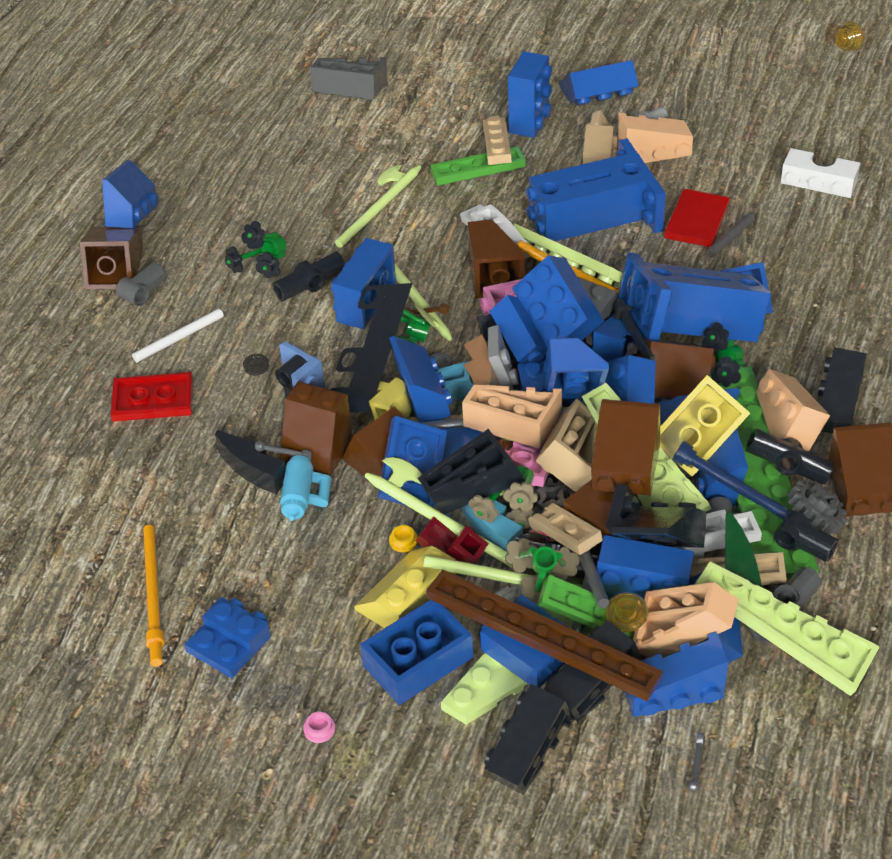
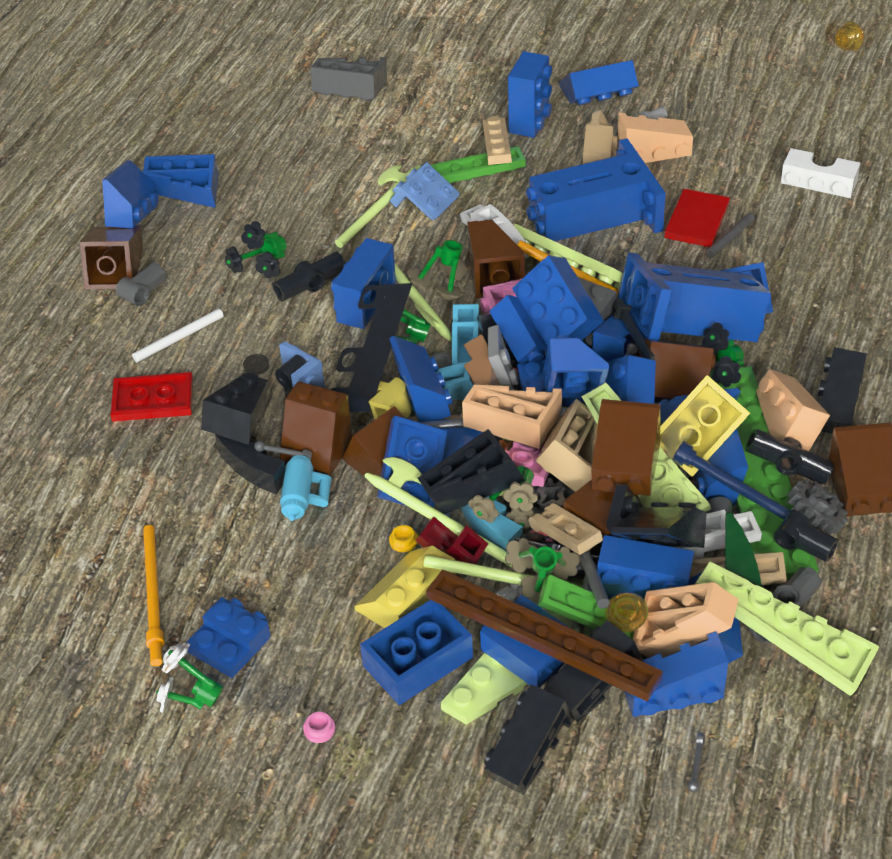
reddish brown hinge [403,303,449,317] -> none
none -> blue wedge [143,154,219,208]
none -> green plant [156,642,224,713]
none -> black wedge [201,373,268,445]
none -> medium blue bracket [390,162,459,220]
none -> plant [407,240,468,300]
none -> medium azure slope [452,304,479,365]

